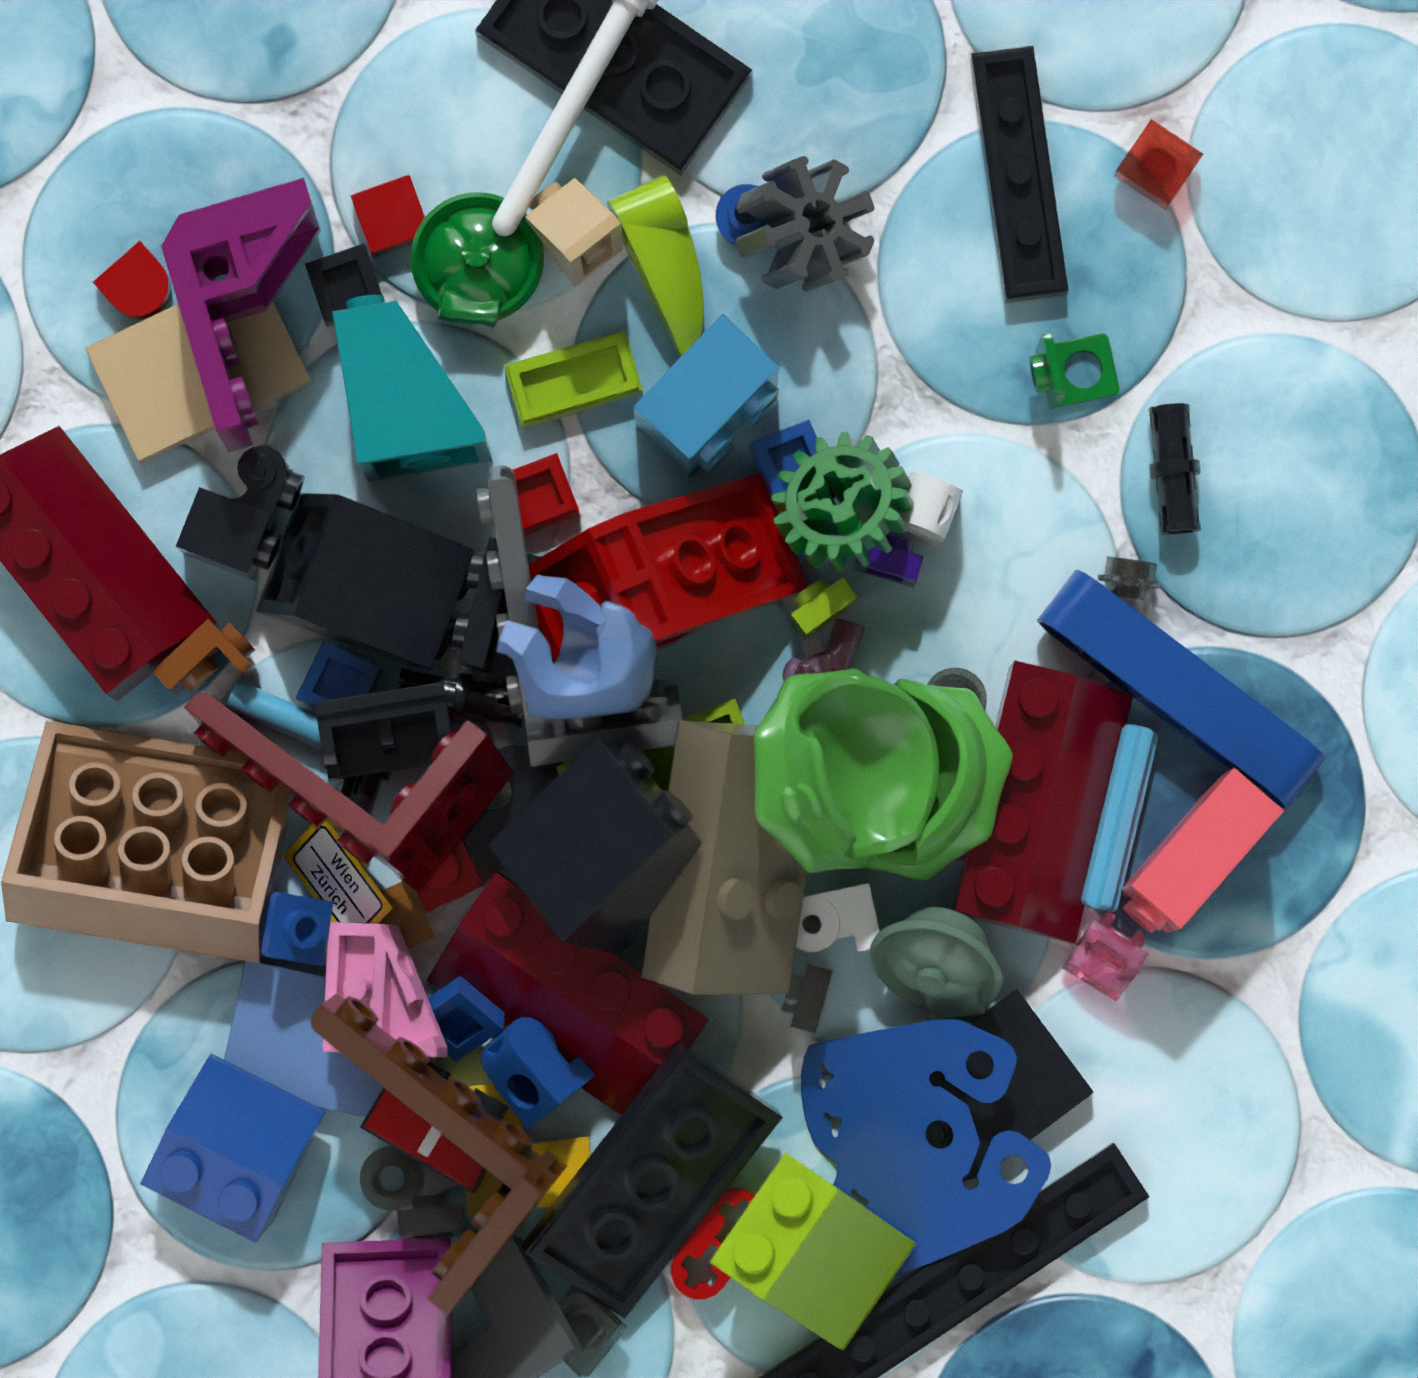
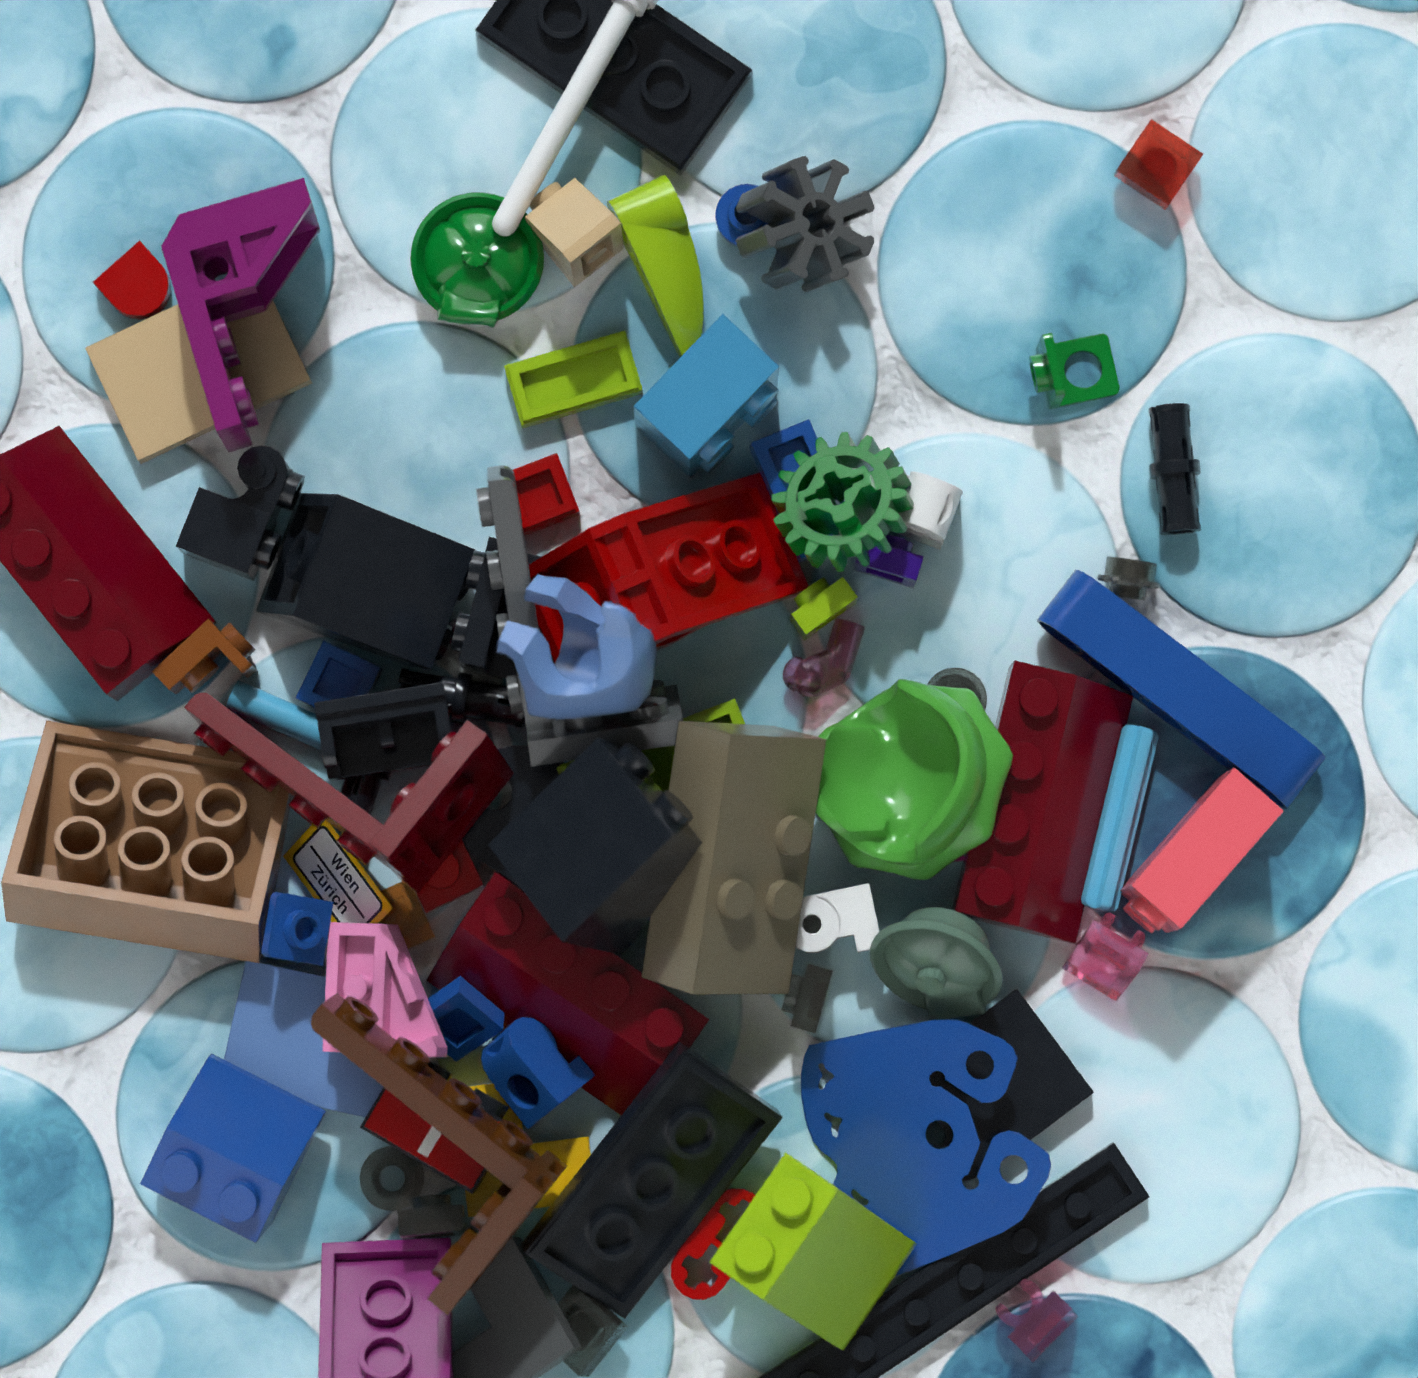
black plate [305,243,382,327] -> none
teal slope [332,295,493,482] -> none
red tile [350,174,425,258] -> none
bright green piece [754,668,939,873] -> none
black tile [970,46,1069,303] -> none
none -> clear pink tile [995,1279,1078,1362]

